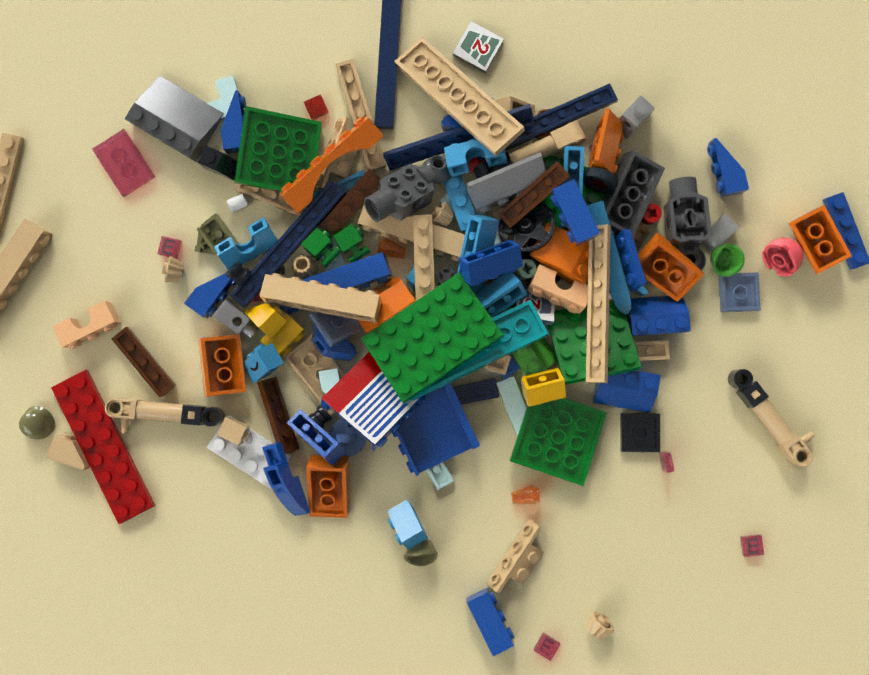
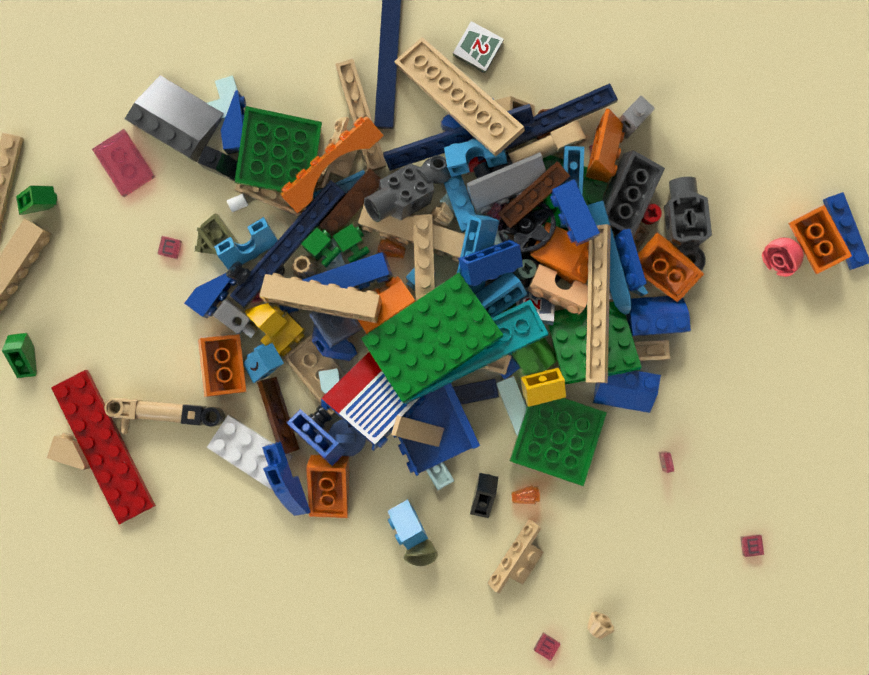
olive helmet [19,406,55,439] -> none
light nougat arch [52,301,121,349] -> none
reddish brown plate [111,327,176,398] -> none
tan piece [162,256,184,282] -> none
tan brick [217,417,251,445] -> none
clear red tile [304,94,329,120] -> none
dark grey wheel [437,267,456,285] -> none
blue brick [466,588,515,656] -> none
black bush [583,167,618,193] -> none
black tile [620,413,660,452] -> none
light grey panel [702,213,739,252] -> none
blue slope [707,138,749,198] -> none
bright green helmet [710,243,745,277] -> none
sand blue tile [718,272,761,312] -> none
tan piece [728,369,815,467] -> none
none -> green slope [2,333,37,378]
none -> green slope [16,185,57,215]
none -> tan tile [391,415,444,447]
none -> black slope [470,473,498,518]
none -> clear pink tile [486,203,505,220]

